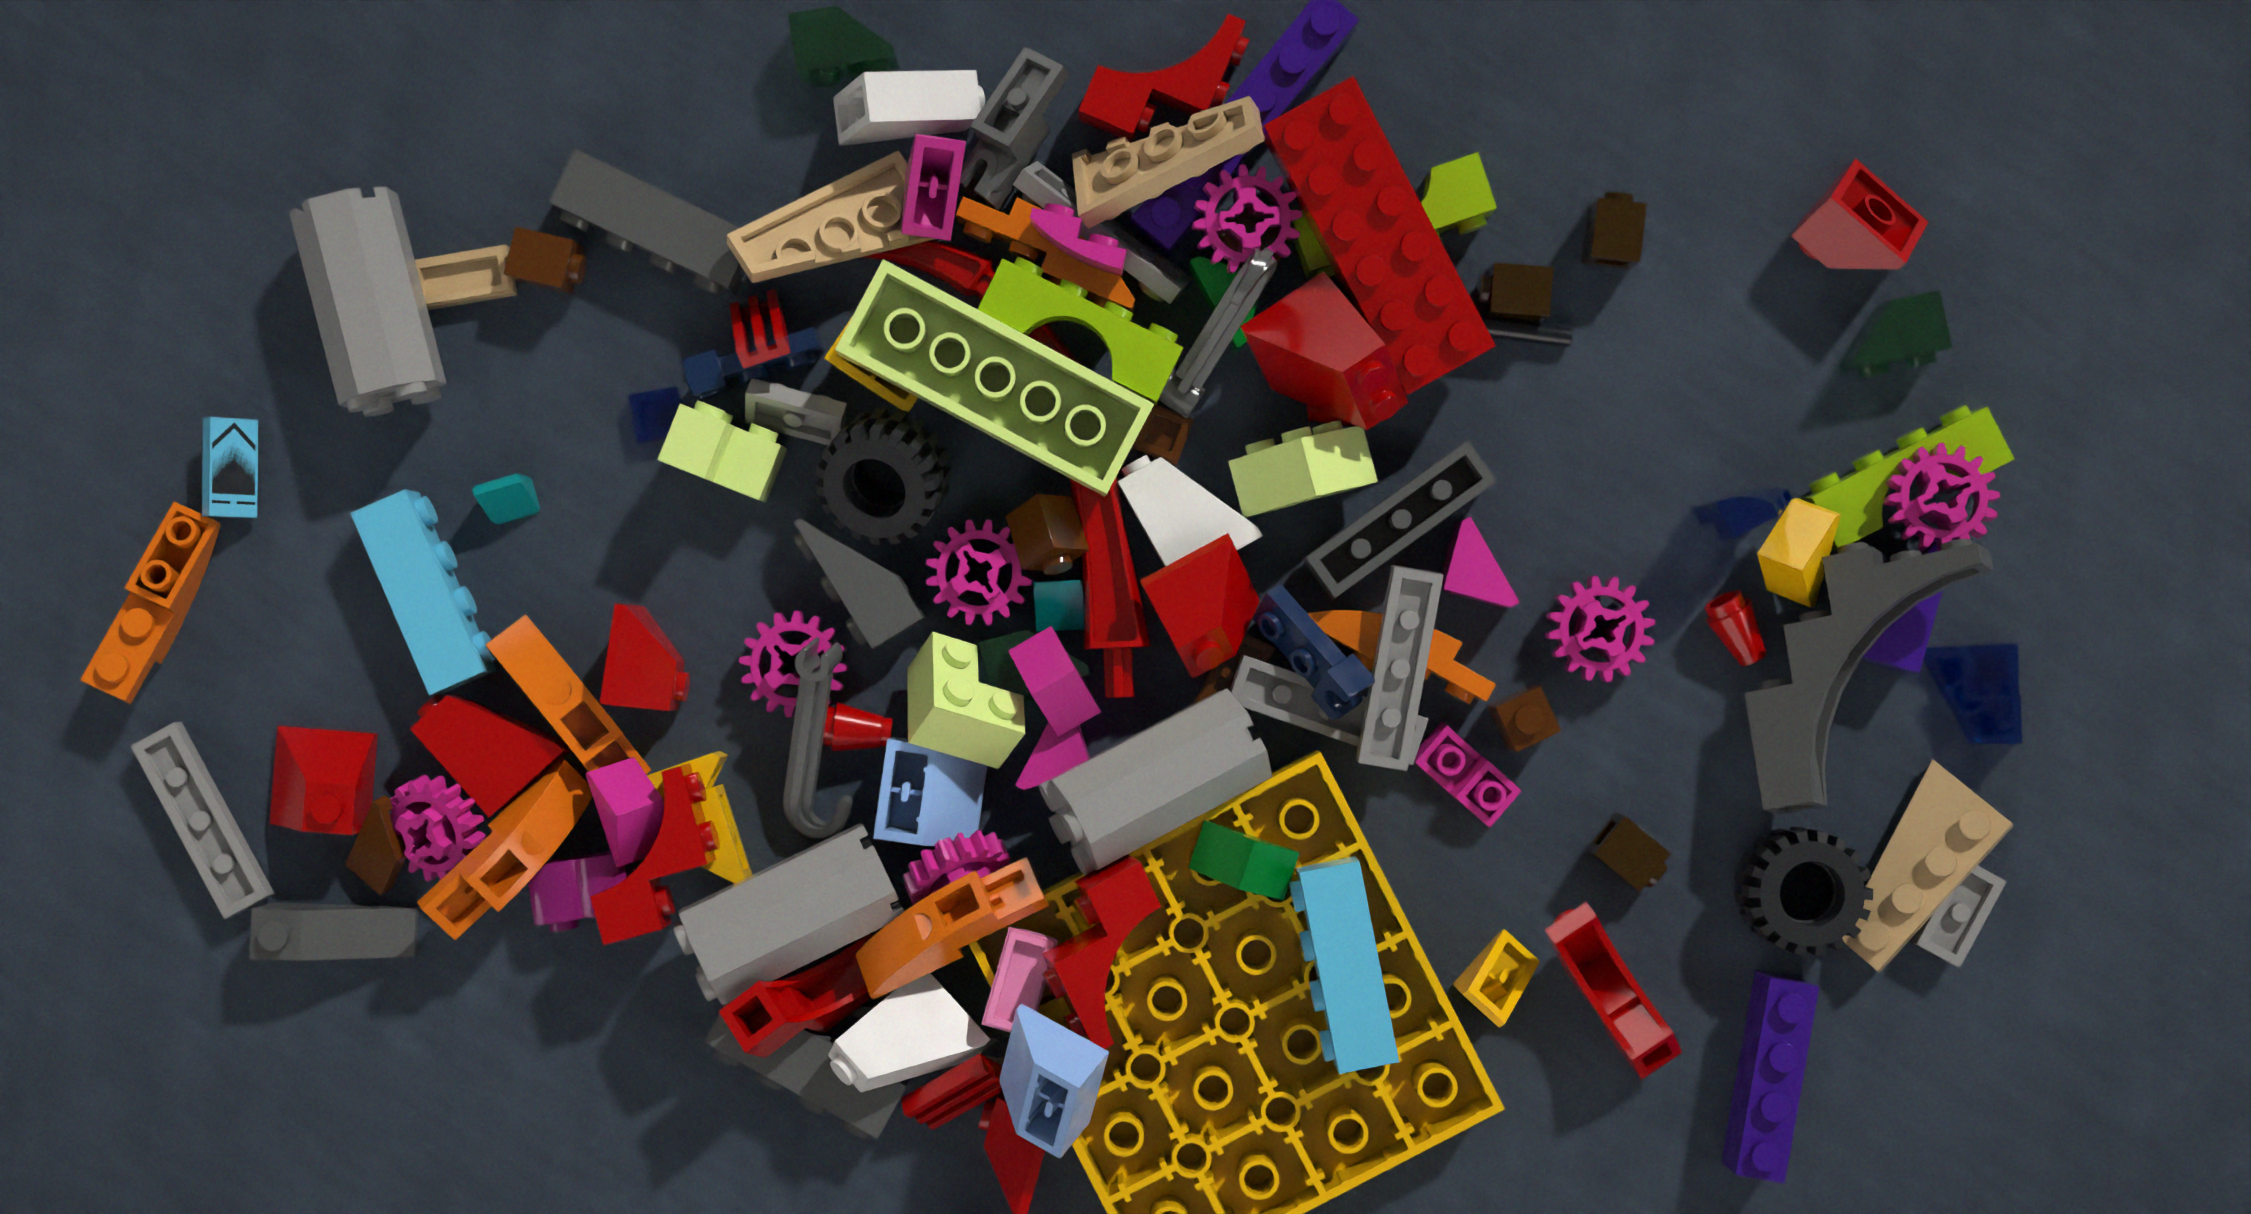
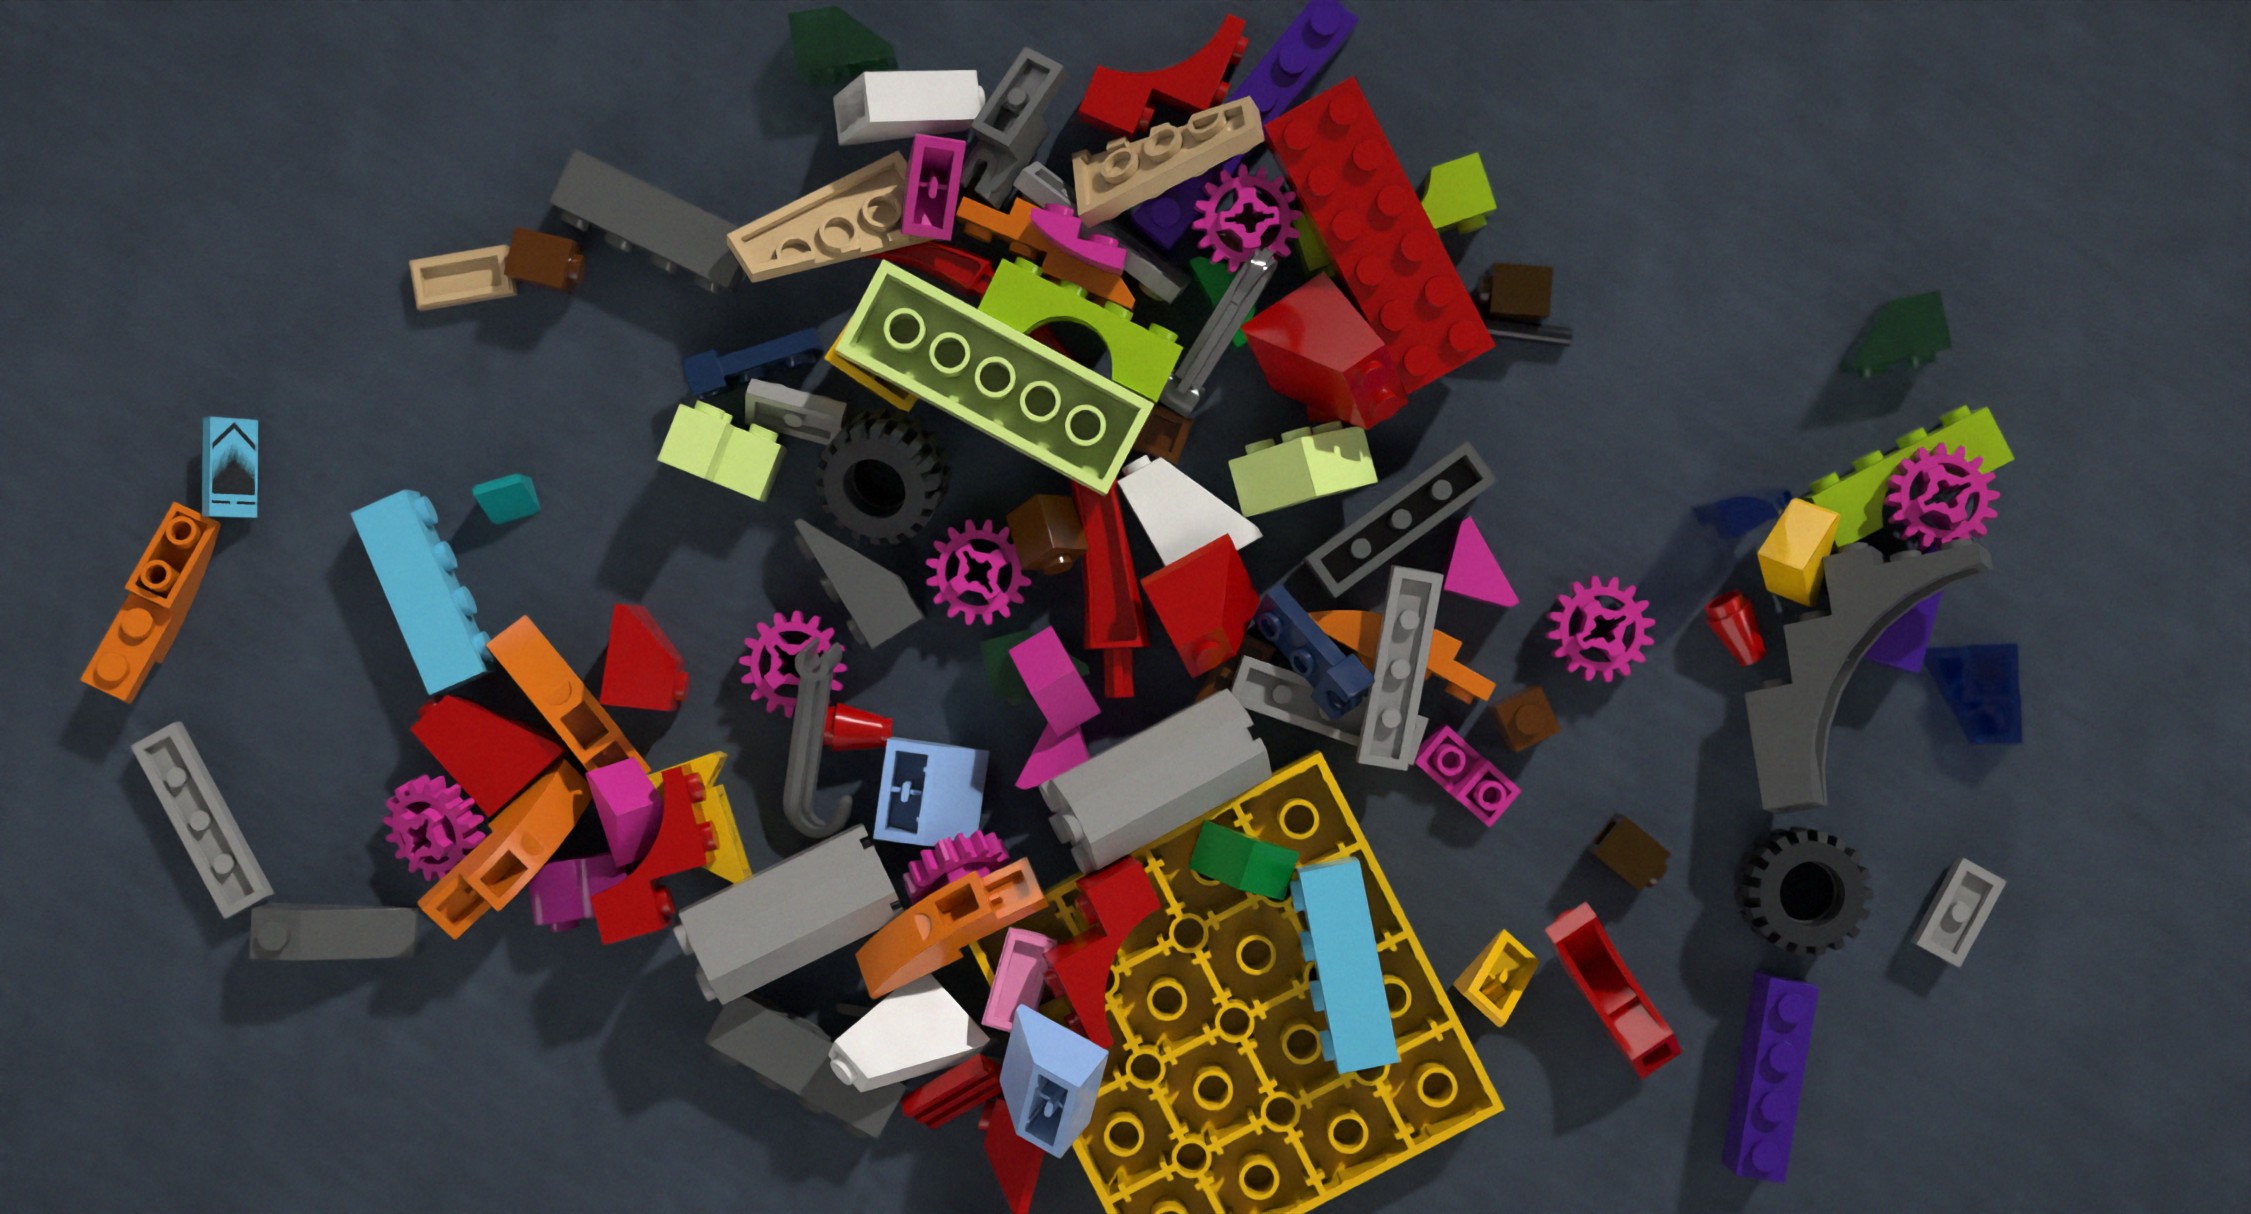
red slope [269,726,378,835] -> none
light grey brick [289,187,447,417] -> none
reddish brown tile [345,795,407,895] -> none
clear blue tile [628,386,682,444] -> none
red arch [718,933,875,1058] -> none
red tile [729,288,791,369] -> none
yellowish green brick [907,631,1025,769] -> none
teal slope [1033,580,1084,632] -> none
dark brown brick [1582,192,1647,270] -> none
red slope [1791,158,1929,270] -> none
tan wing [1842,759,2014,973] -> none

